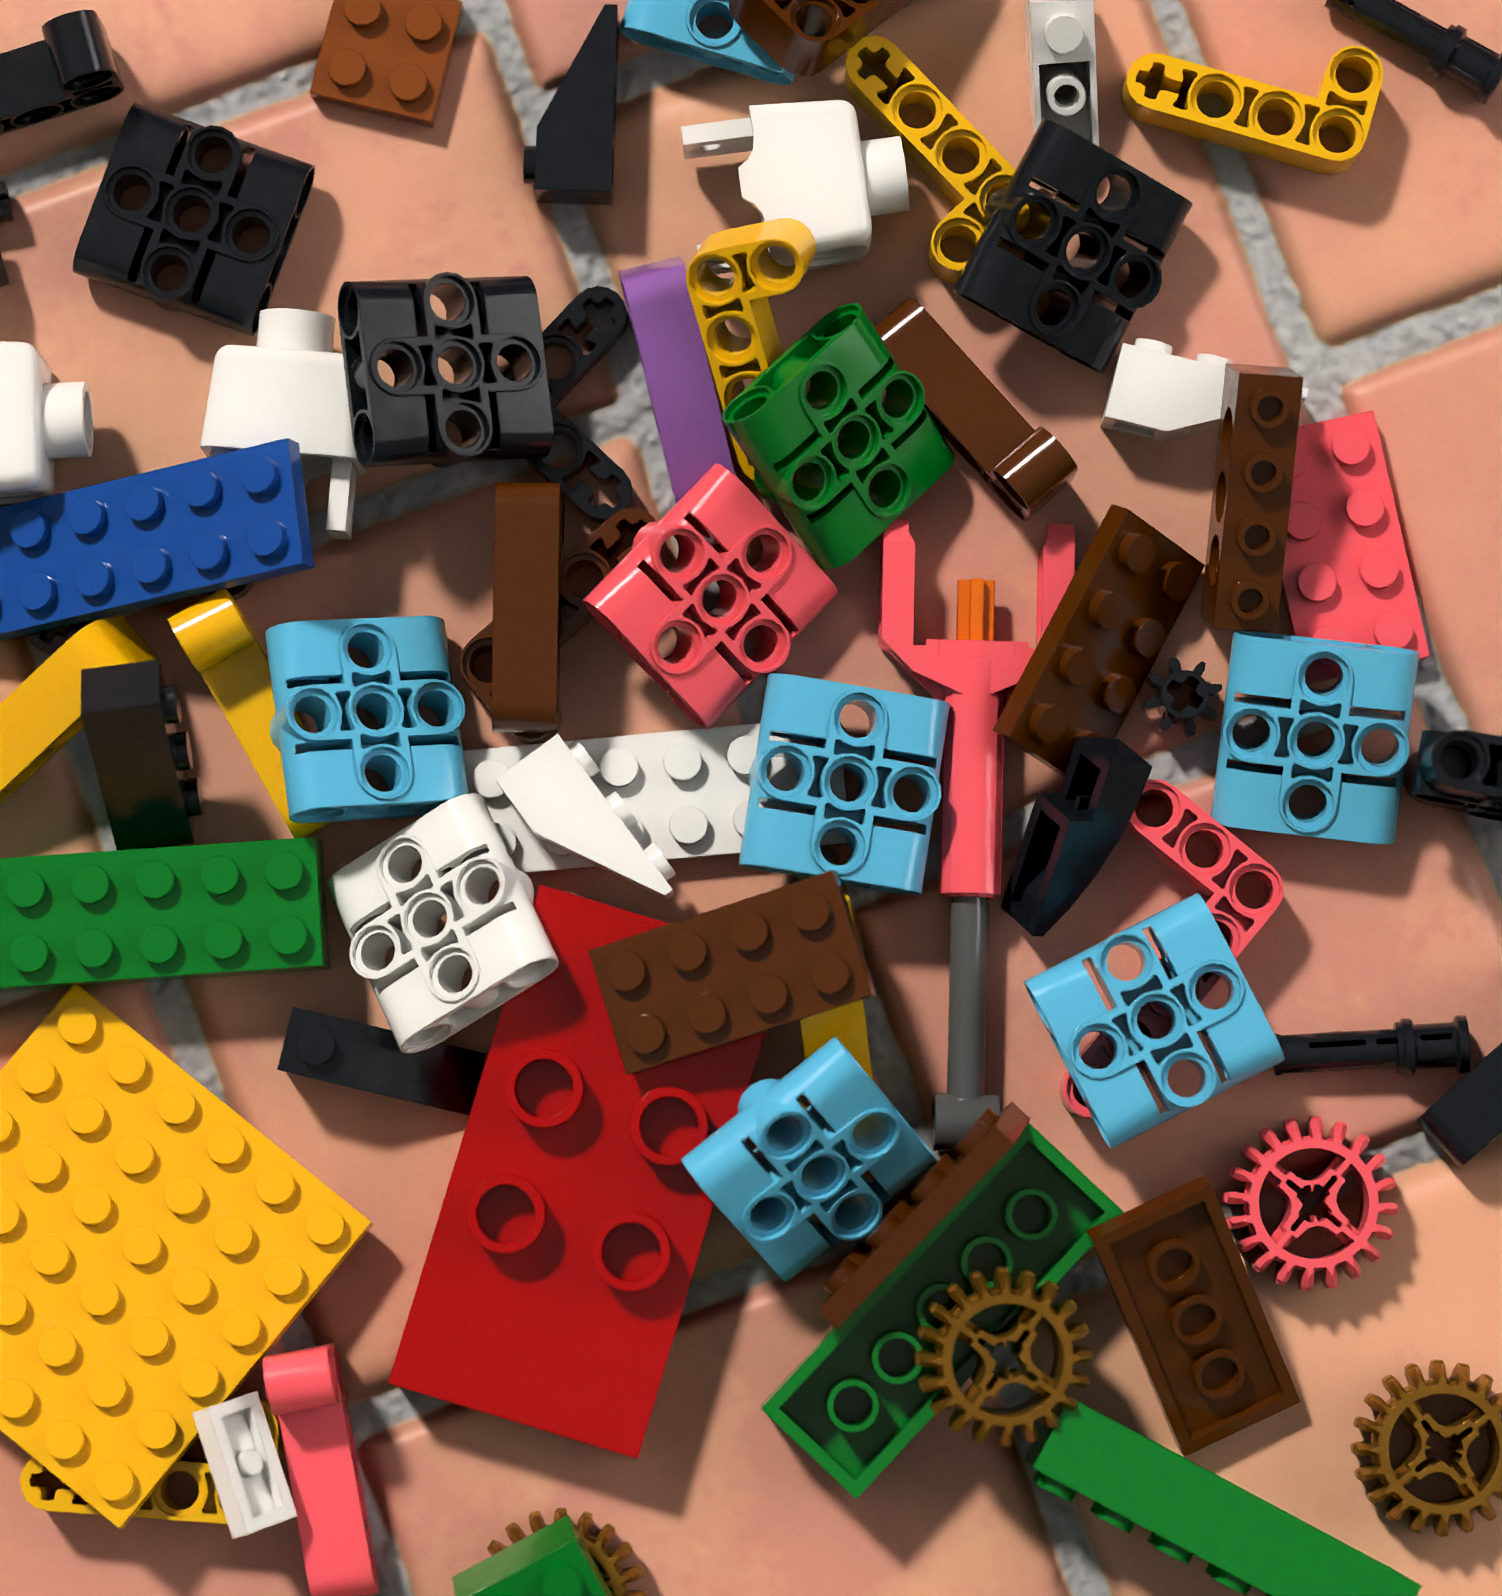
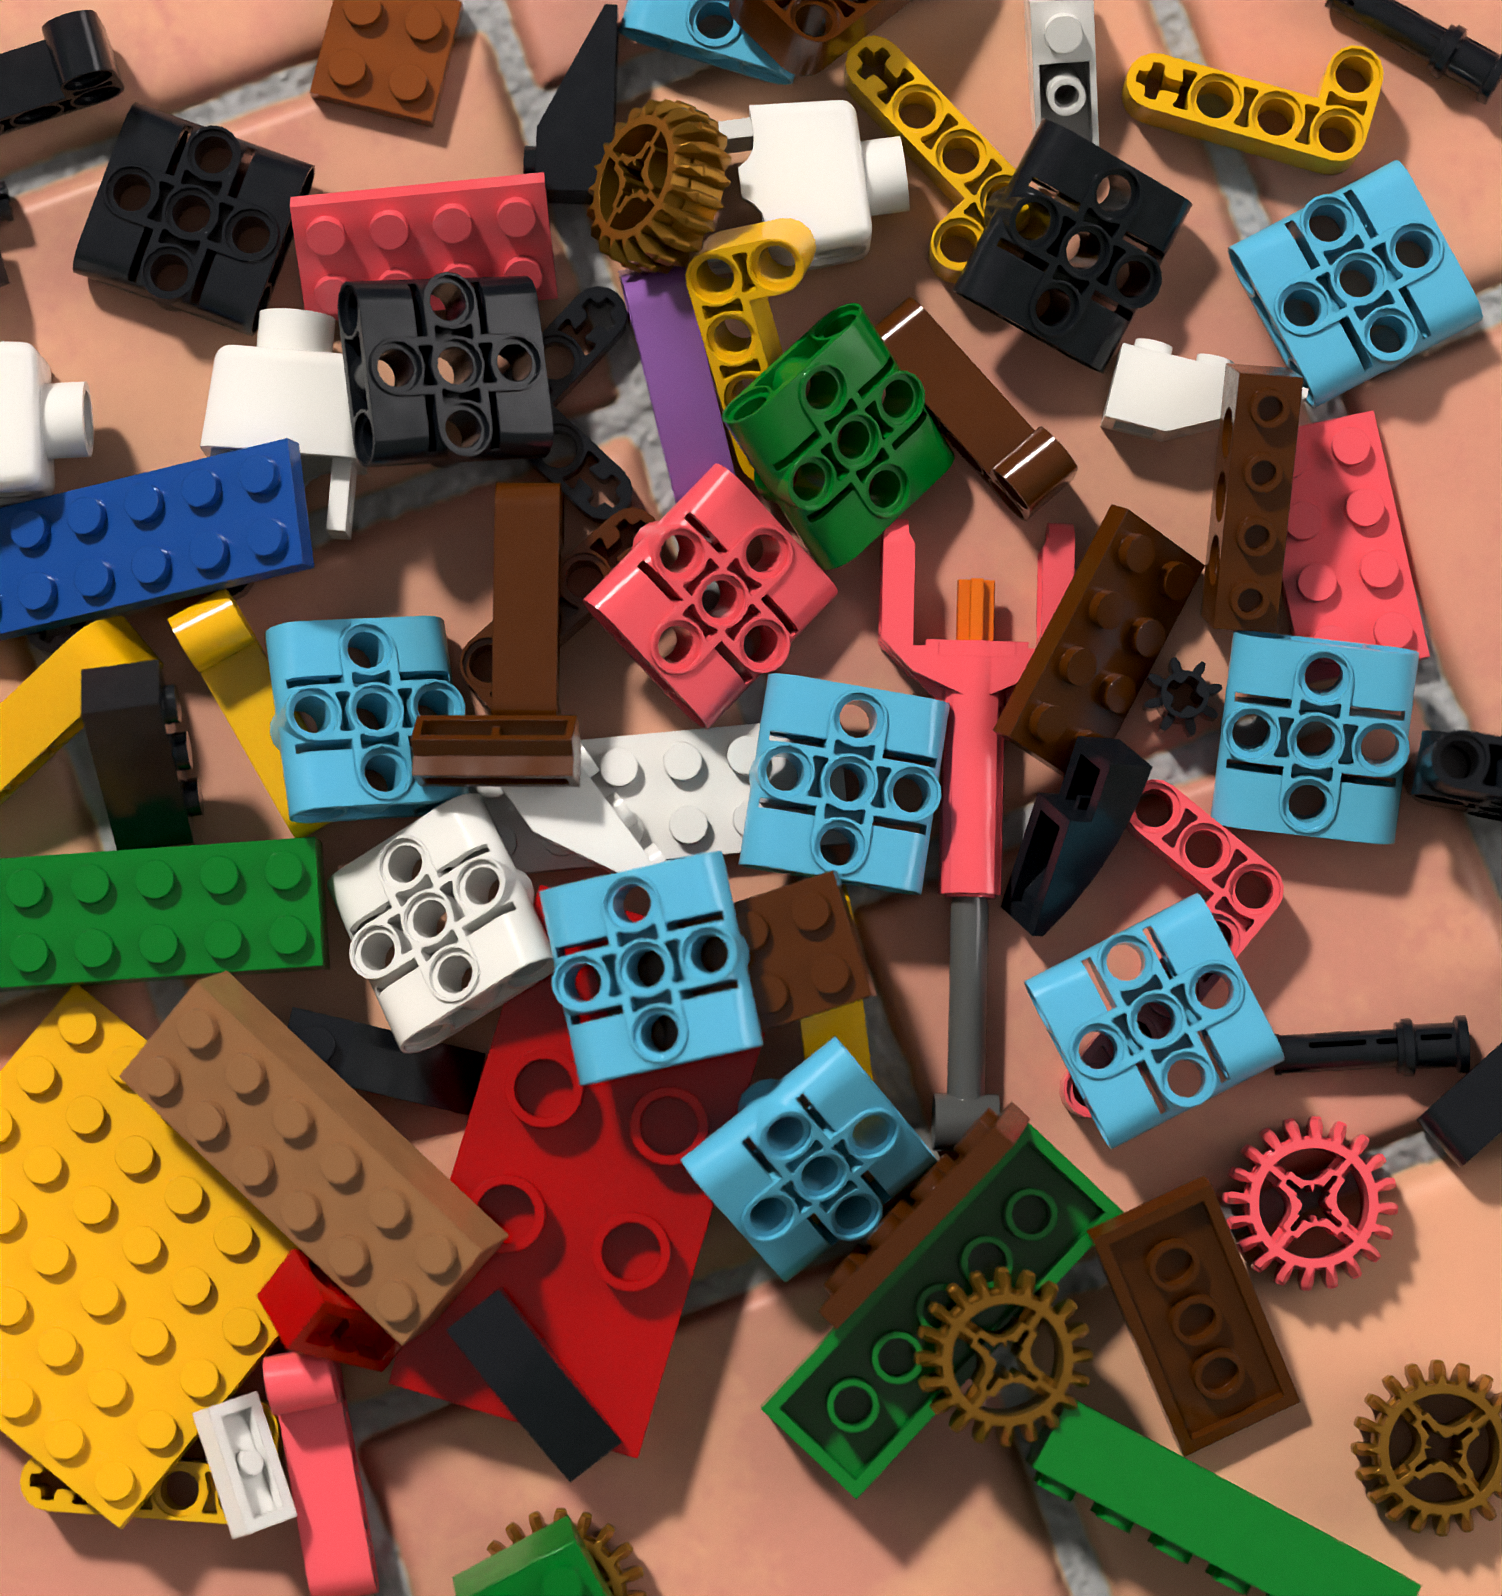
none -> medium nougat brick [119,971,509,1345]
none -> red brick [256,1248,405,1372]
none -> coral plate [290,172,558,321]
none -> reddish brown piece [411,715,582,787]
none -> black slope [446,1287,623,1482]
none -> medium azure connector [539,851,764,1086]
none -> pearl gold gear [587,99,732,274]
none -> medium azure connector [1228,160,1483,408]

